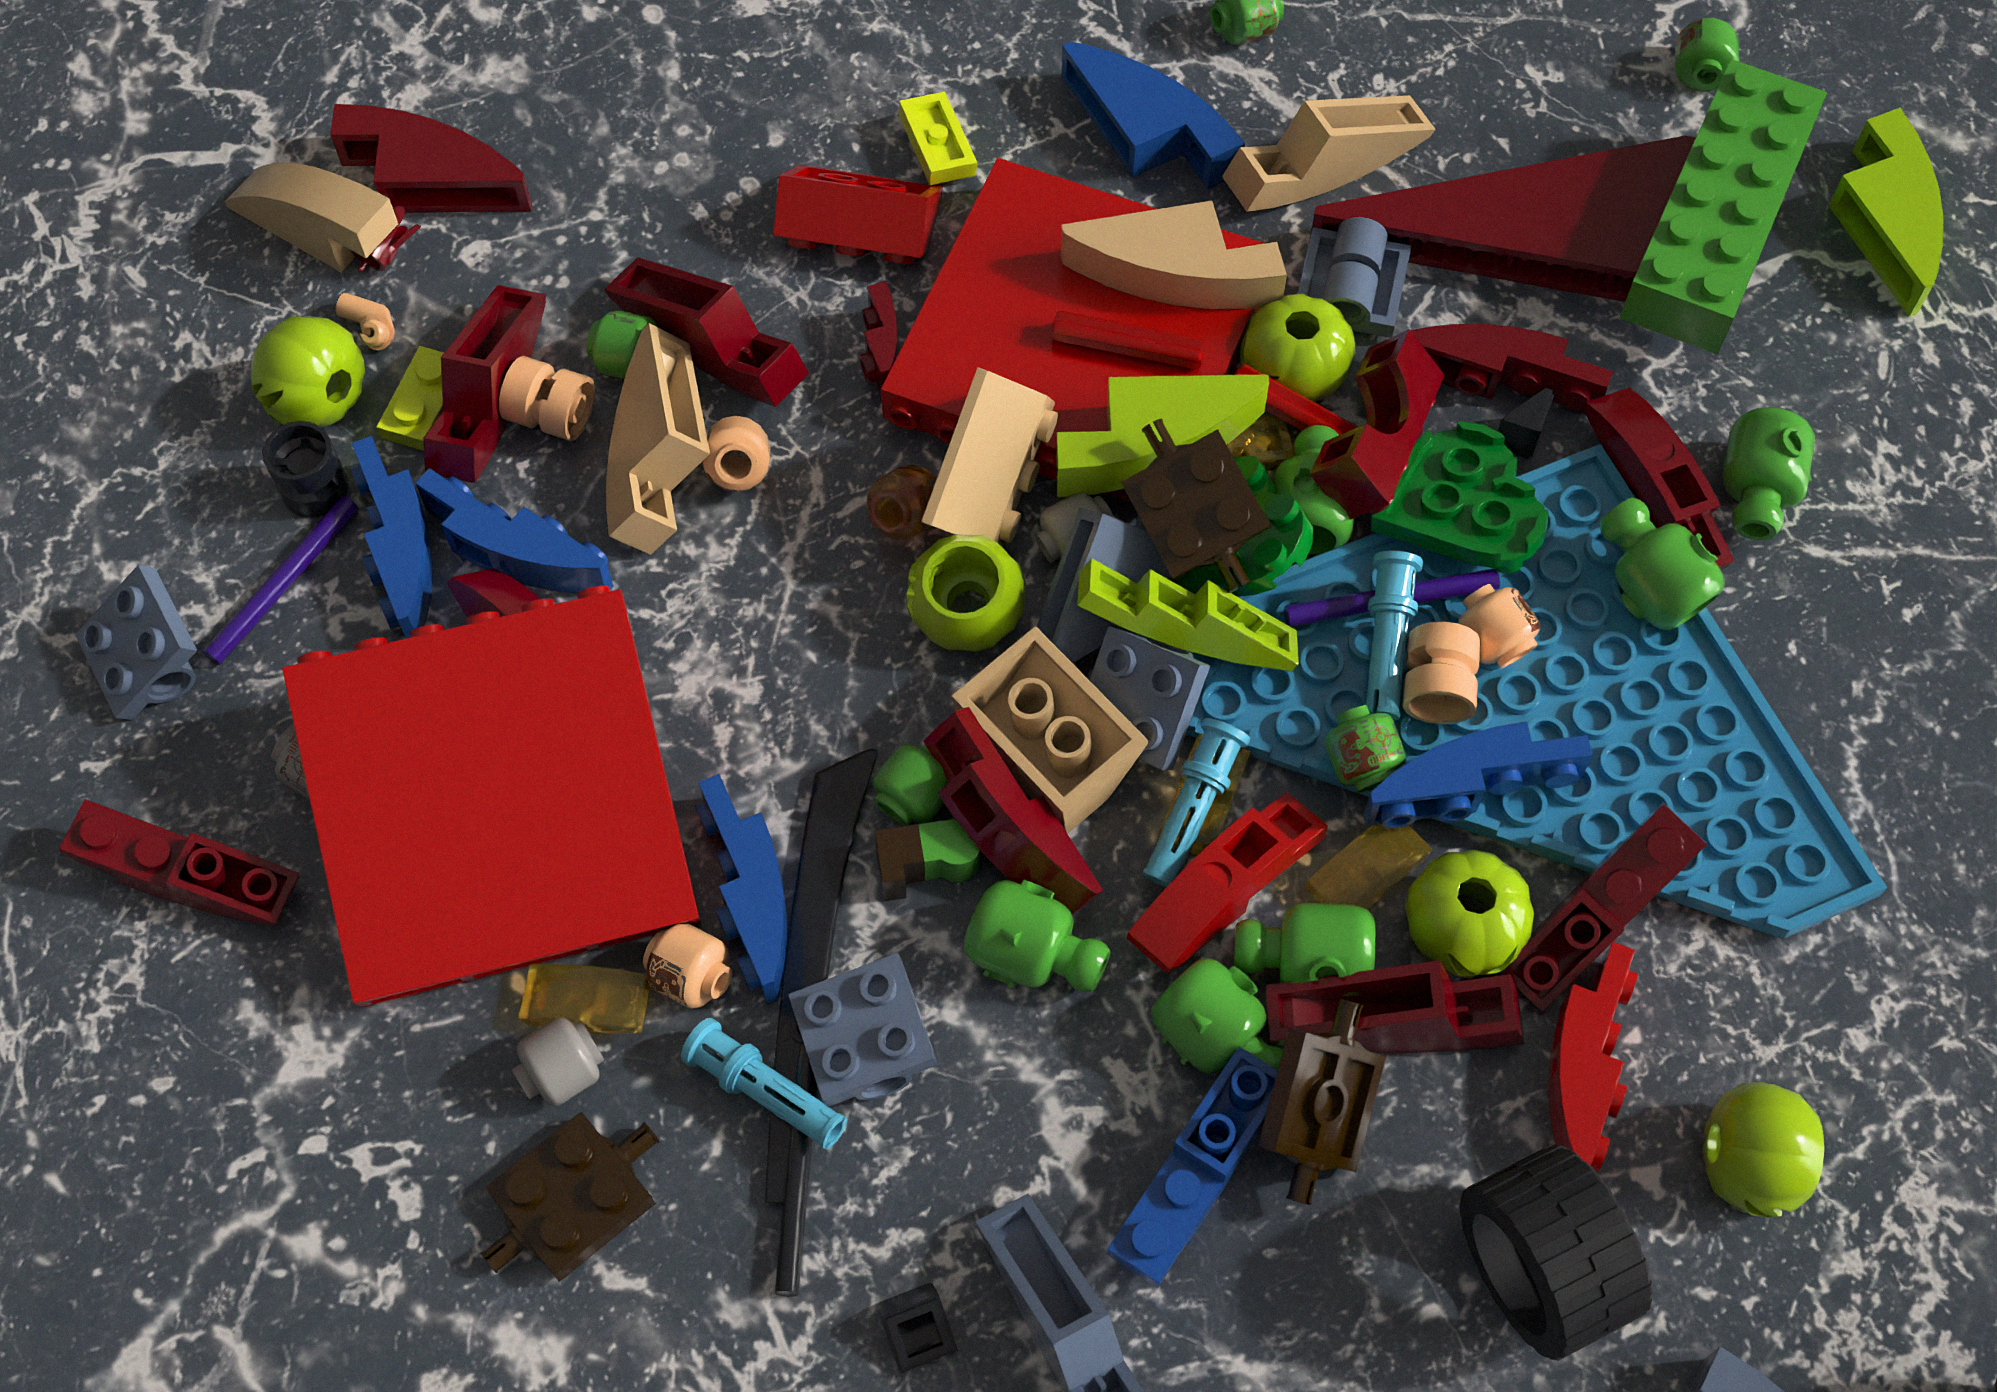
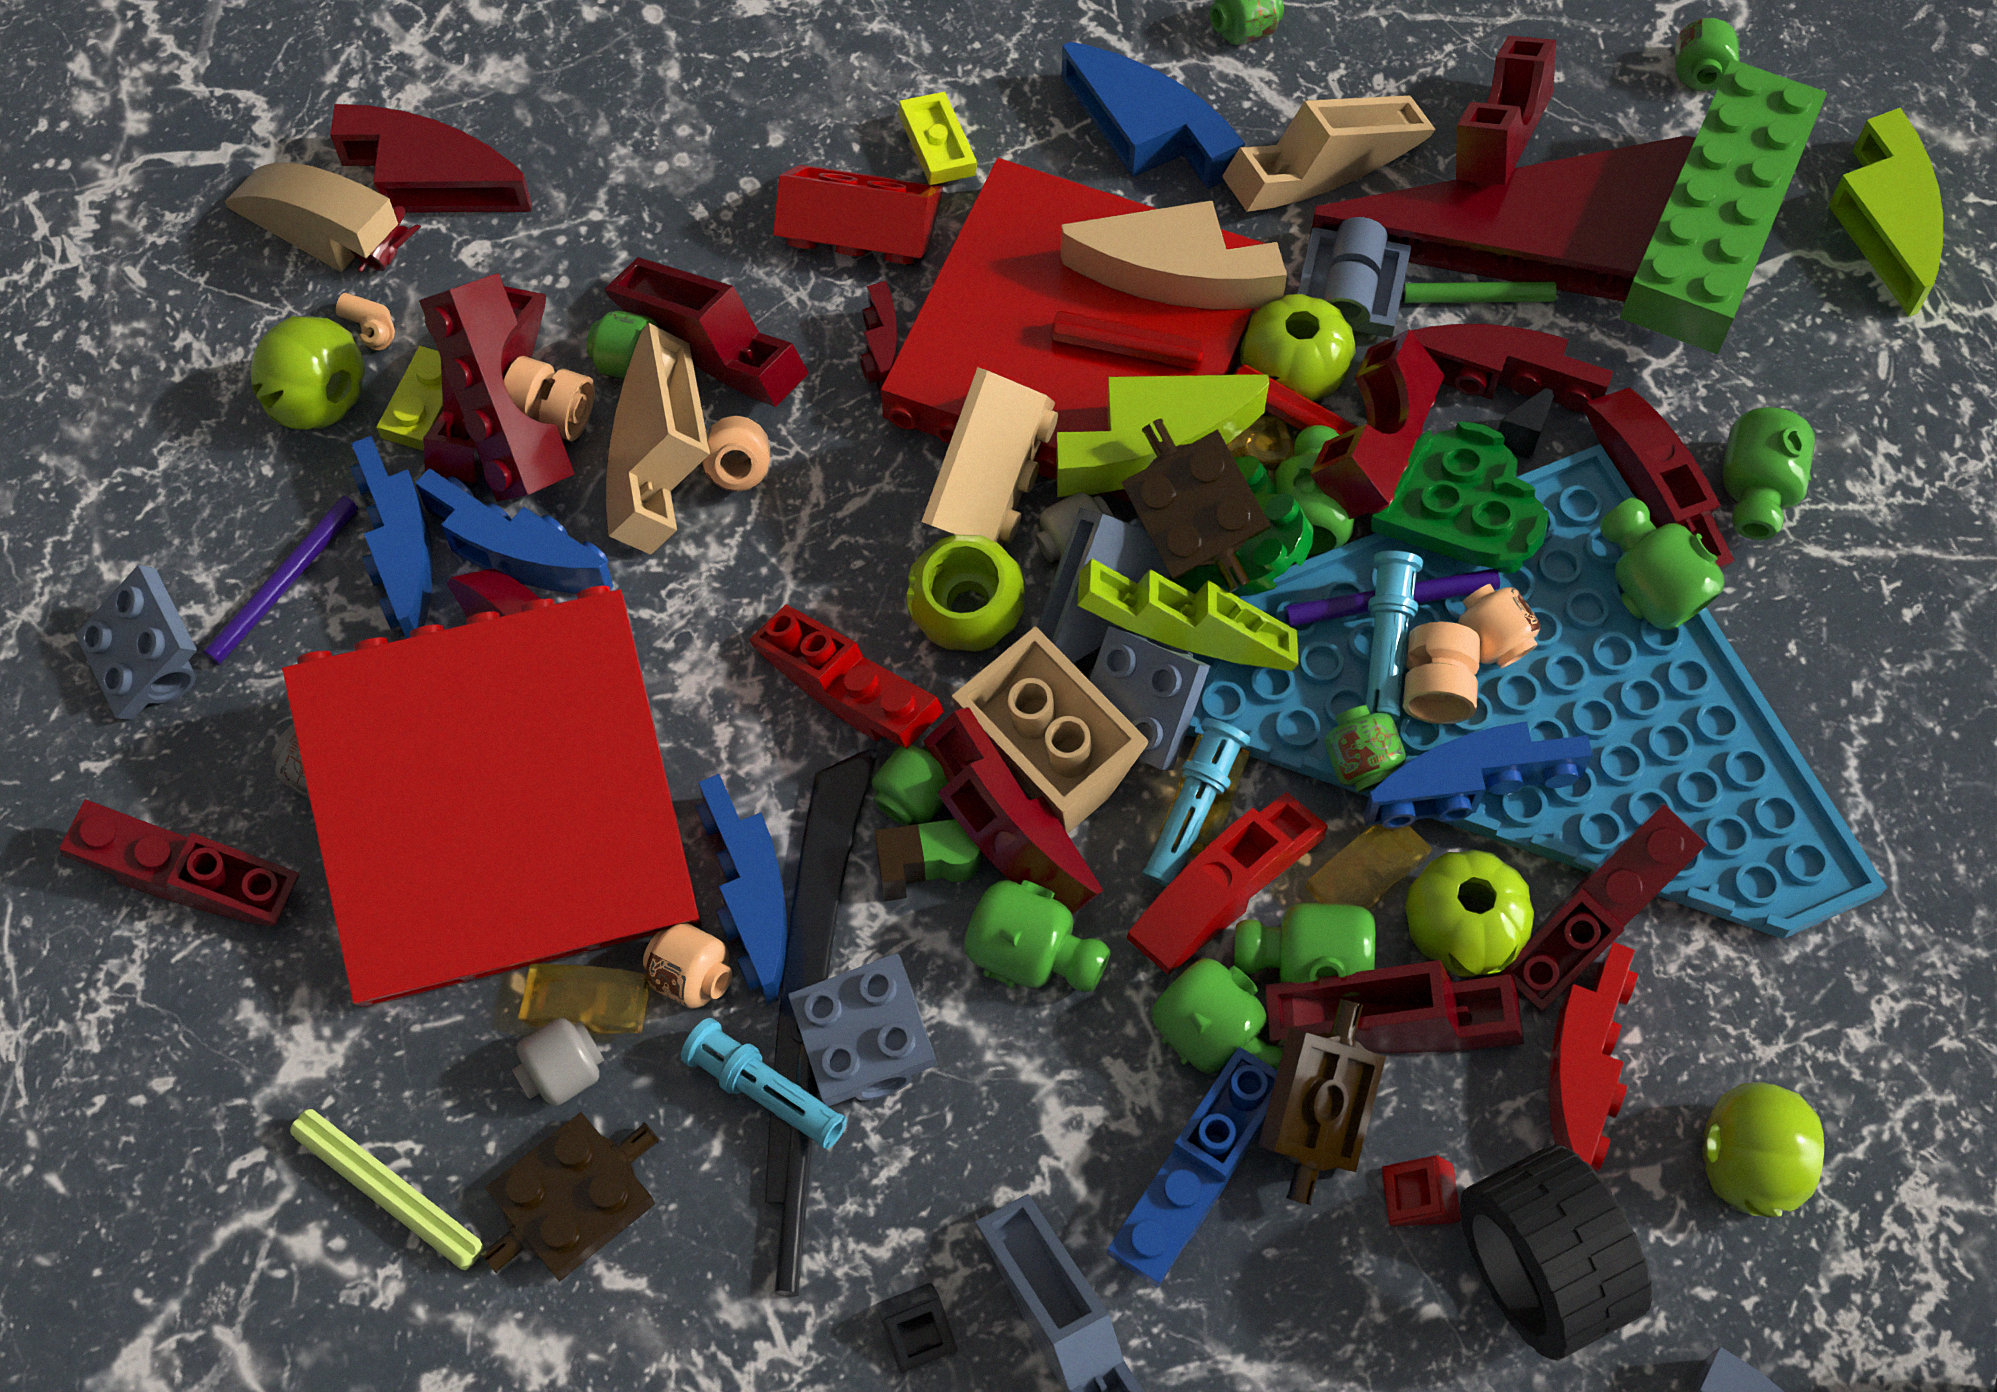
black wheel [262,421,349,518] -> none
clear orange head [866,465,937,540] -> none
none -> yellowish green axle [290,1109,484,1270]
none -> dark red arch [419,273,575,502]
none -> red slope [749,604,944,749]
none -> red slope [1382,1155,1461,1227]
none -> bright green bar [1402,282,1556,303]
none -> dark red arch [1456,35,1556,187]

